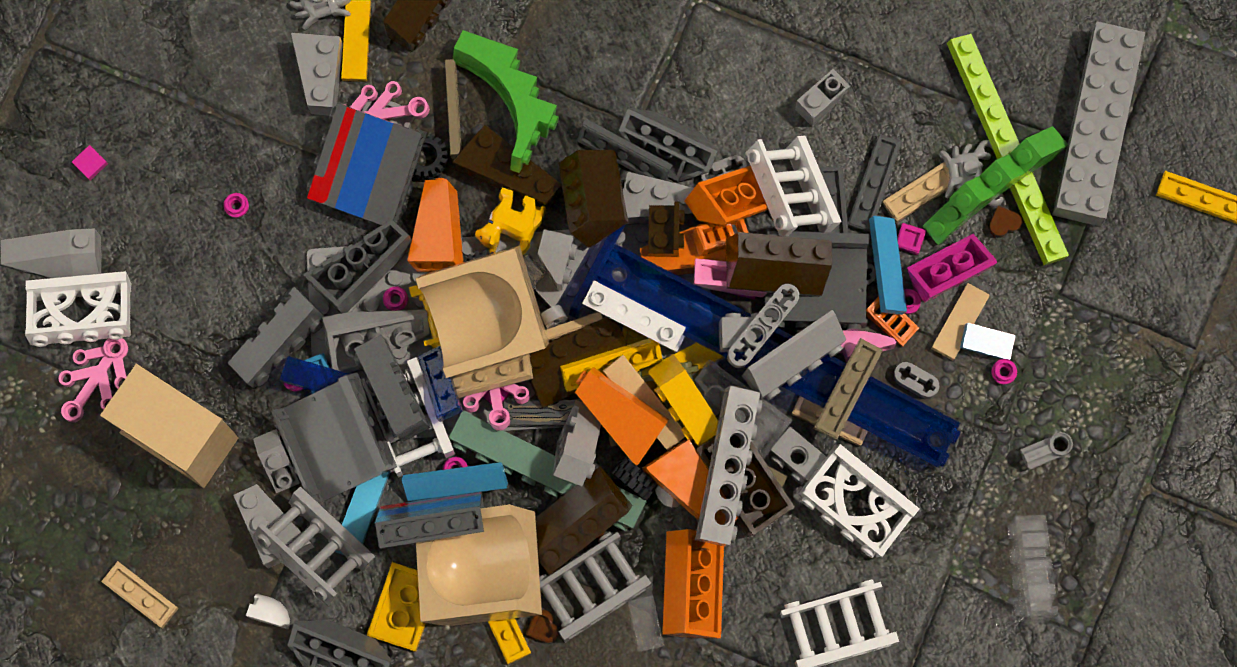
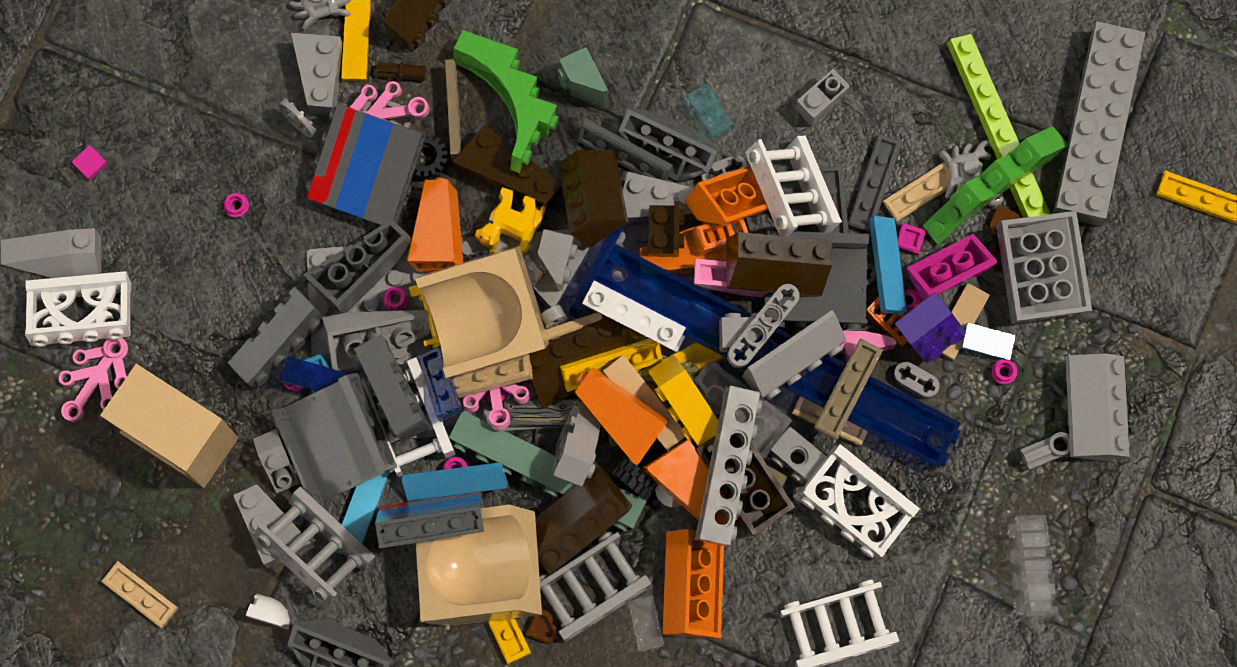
yellow tile [367,562,426,652] -> none
none -> light grey wheel [278,98,317,138]
none -> dark brown axle [376,62,426,81]
none -> sand green slope [557,47,609,107]
none -> clear light blue slope [686,83,734,140]
none -> dark purple piece [895,292,967,364]
none -> light grey slope [996,211,1092,324]
none -> light grey slope [1065,354,1129,461]

